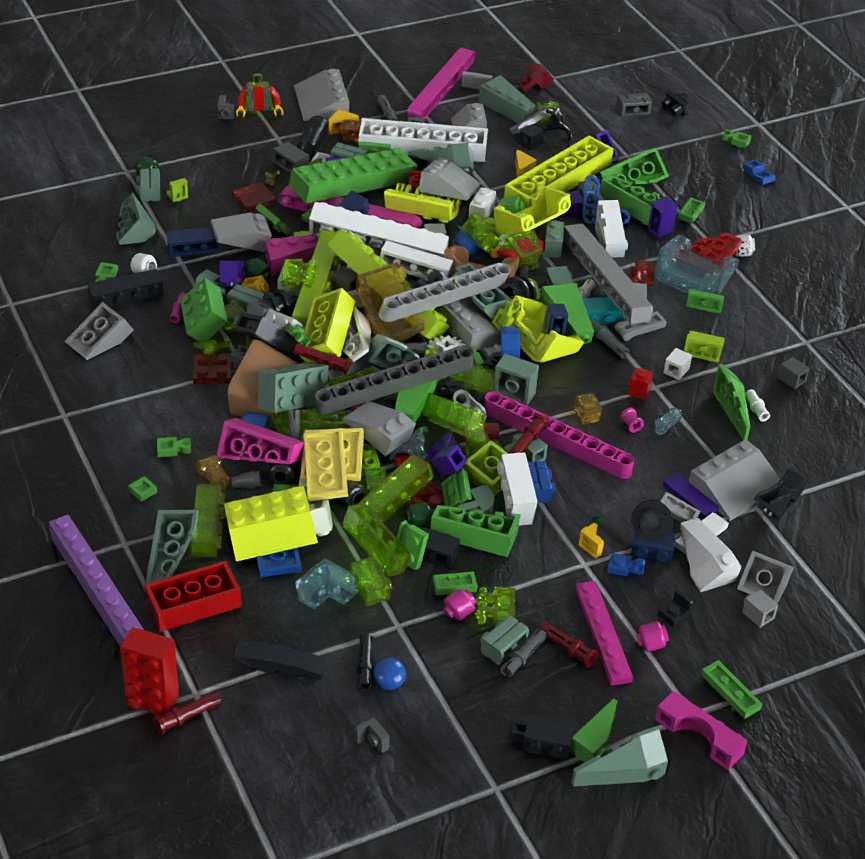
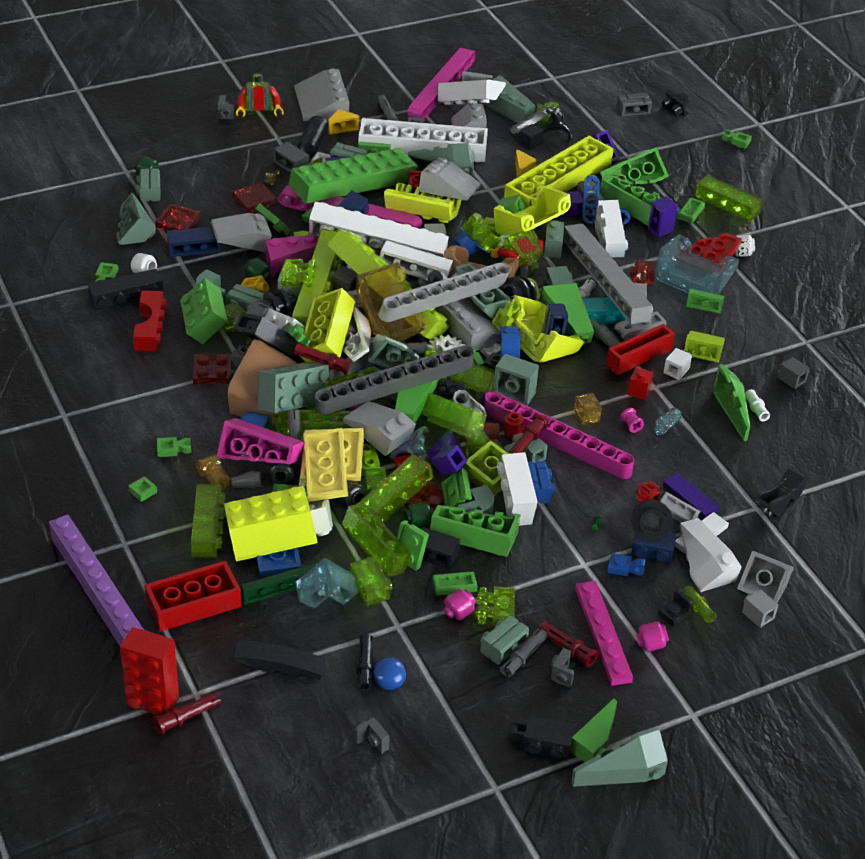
light grey slope [65,302,133,360] -> none
sand green wedge [145,510,199,584] -> none
lime bracket [166,178,188,202] -> none
dark pink pin [169,293,187,324] -> none
clear neon green plate [193,340,230,354] -> none
dark purple brick [220,261,244,286] -> none
clear orange brick [339,120,362,142] -> none
white brick [468,187,496,222] -> none
dark red brick [517,63,554,92] -> none
yellow bracket [579,523,604,559] -> none
dark pink arch [655,691,748,770] -> none
light grey slope [689,439,780,521] -> none
bright green plate [701,660,762,719] -> none
blue slope [743,160,775,185] -> none
none -> red arch [133,291,167,351]
none -> clear red plate [155,204,201,231]
none -> dark green plate [241,562,324,605]
none -> white slope [438,80,505,105]
none -> red brick [503,412,524,441]
none -> dark grey bracket [550,648,574,687]
none -> red brick [606,324,675,375]
none -> red gear [636,481,660,503]
none -> clear neon green pin [682,586,717,623]
none -> clear neon green brick [695,175,763,222]

